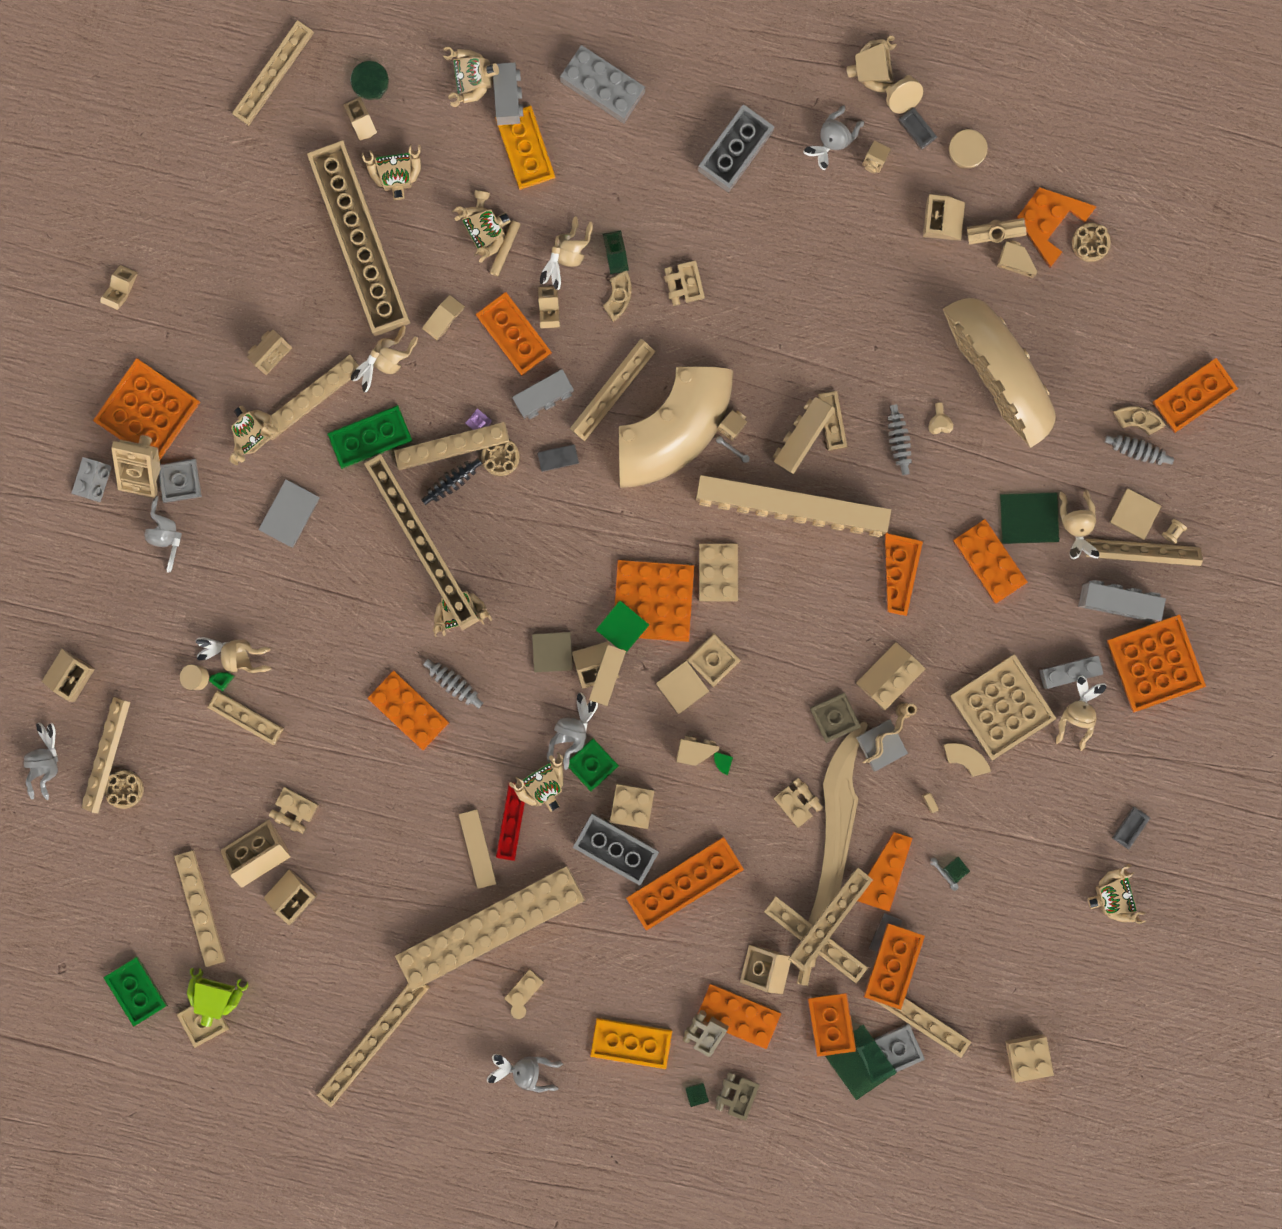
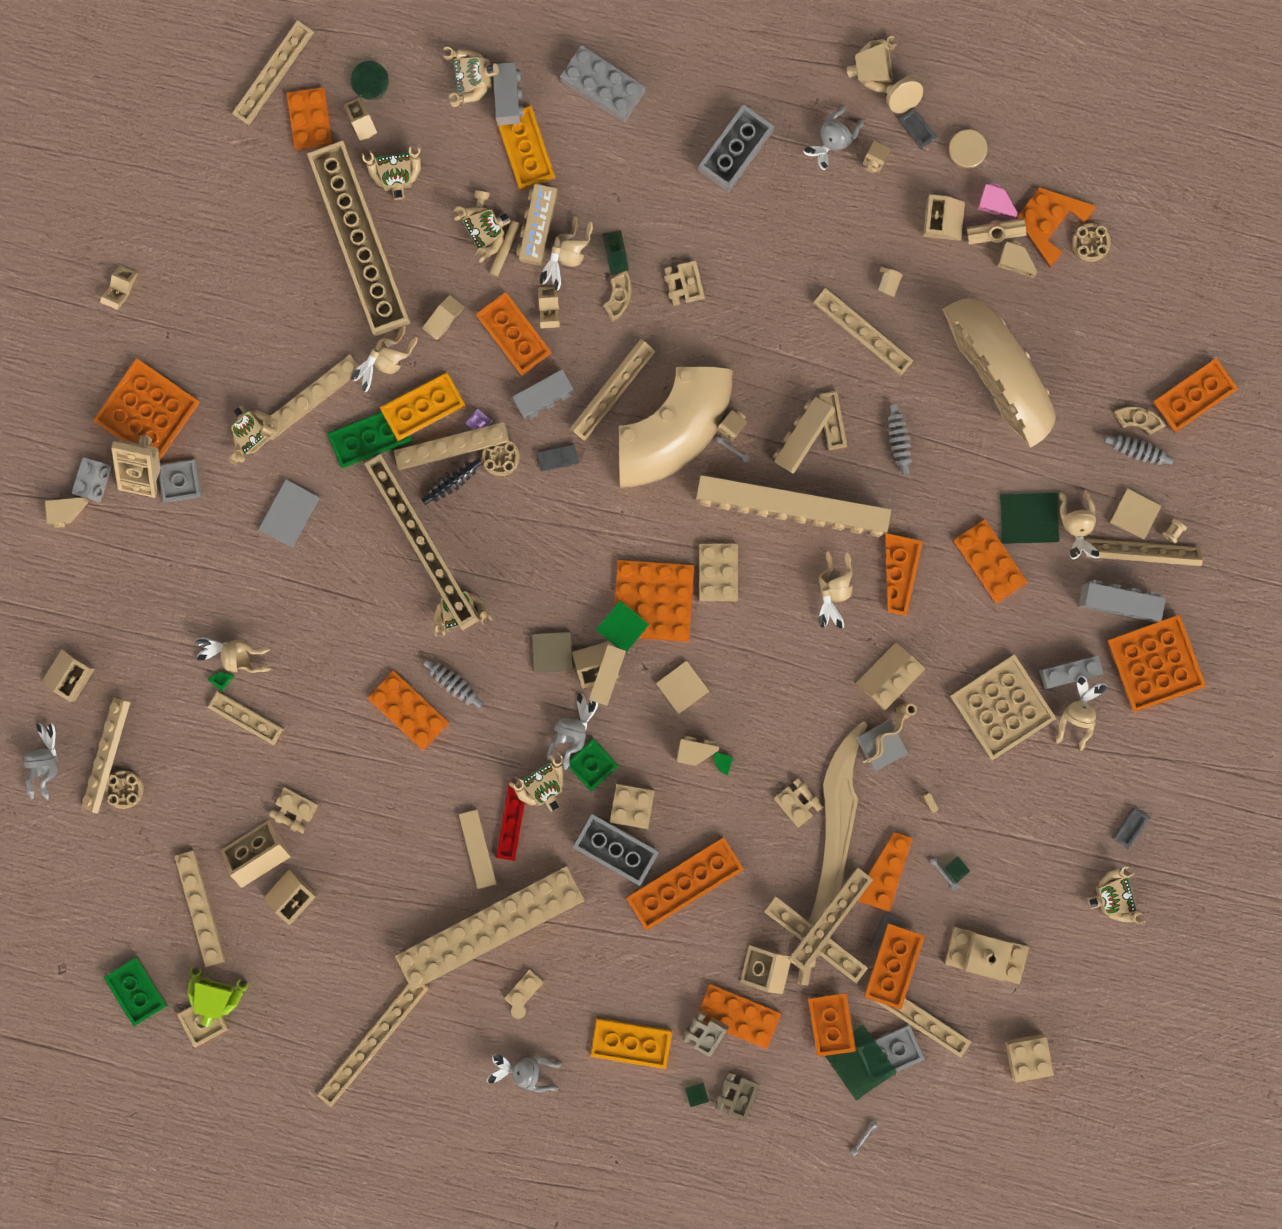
light grey hair [144,496,182,573] -> none
tan piece [180,665,209,690] -> none
tan slope [247,330,292,375] -> none
tan tile [687,633,741,687] -> none
dark tan tile [810,692,861,743] -> none
tan rock [928,403,953,434] -> none
tan tile [943,743,991,777] -> none
none -> tan slope [45,498,88,528]
none -> orange plate [286,87,333,151]
none -> light orange tile [380,372,465,441]
none -> tan brick [516,184,558,266]
none -> tan plate [813,288,913,376]
none -> tan hair [819,551,853,629]
none -> light grey hinge [851,1121,877,1156]
none -> tan tile [878,267,903,297]
none -> tan brick [944,926,1029,984]
none -> bright pink slope [977,183,1017,220]

